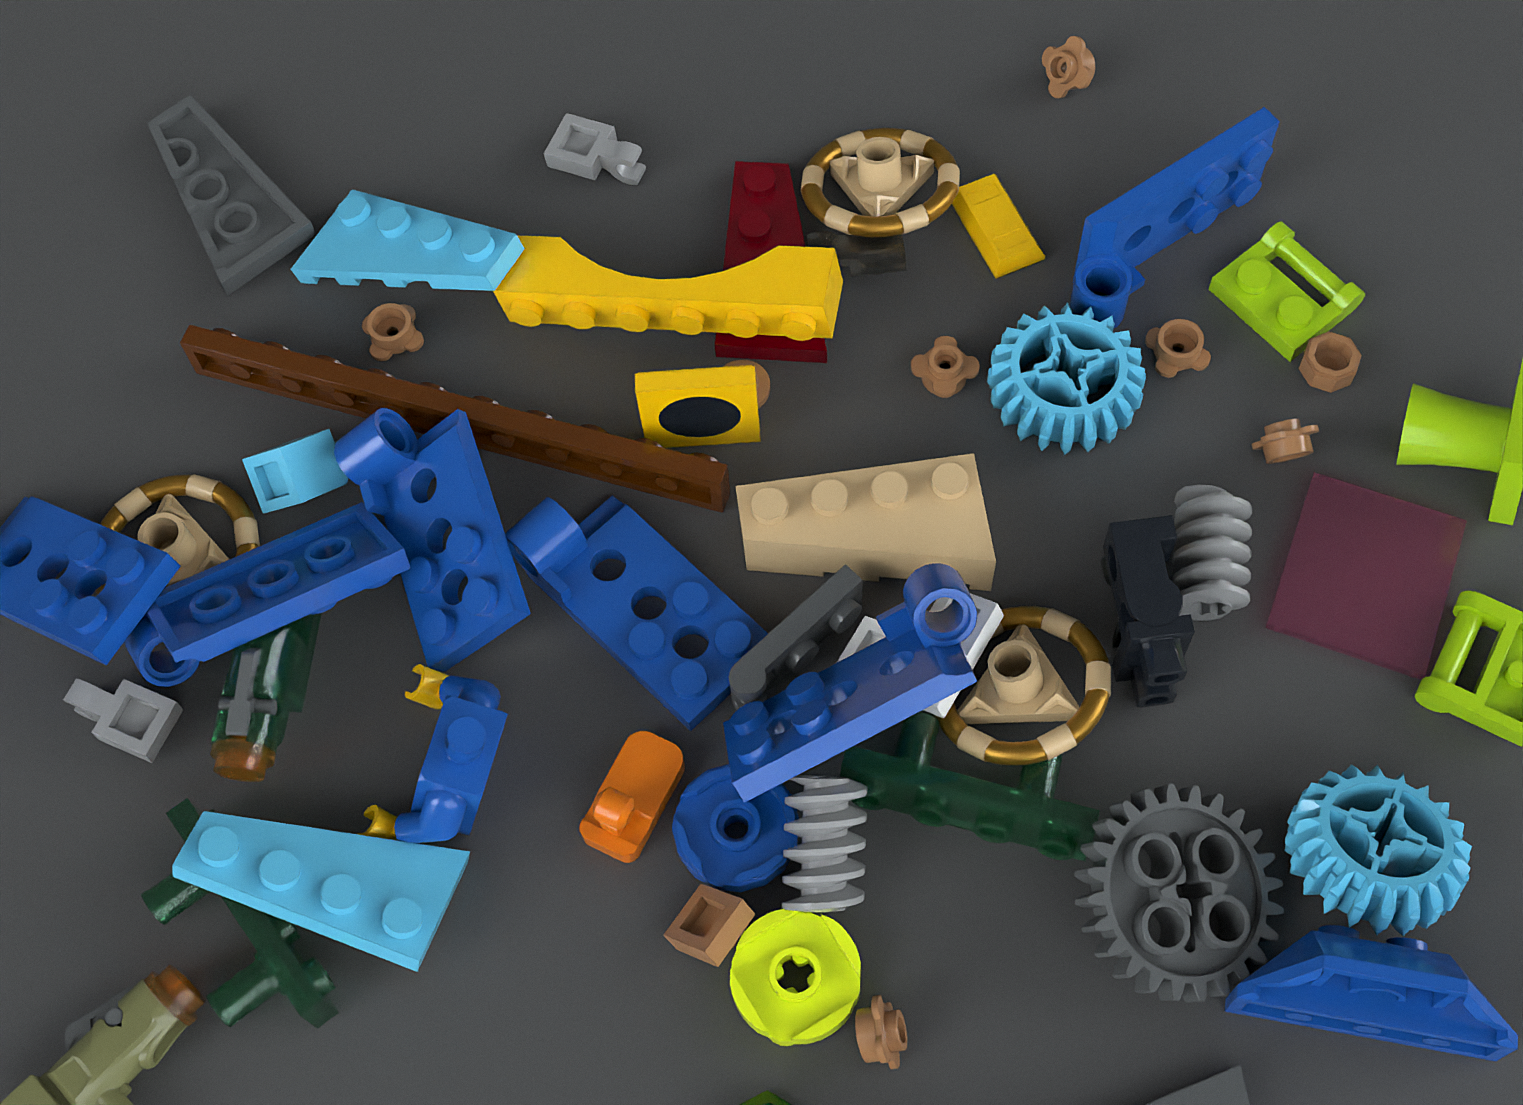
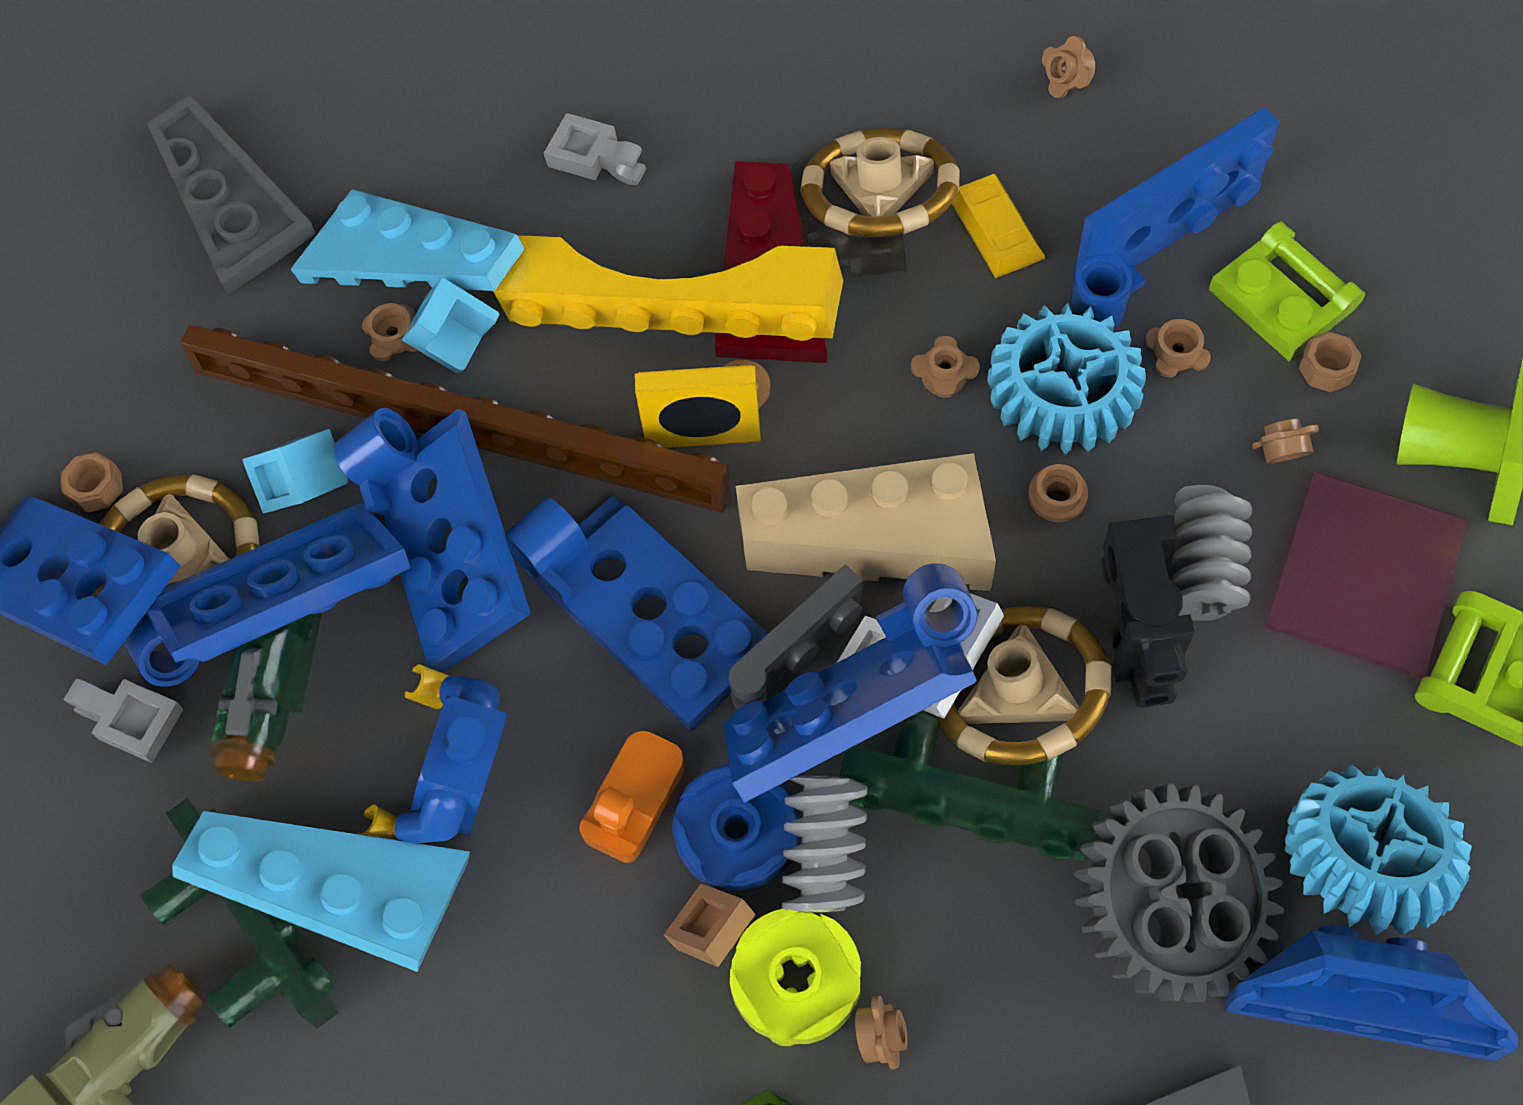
none -> medium nougat tile [60,452,123,513]
none -> medium azure panel [402,277,500,373]
none -> medium nougat plate [1028,464,1088,522]

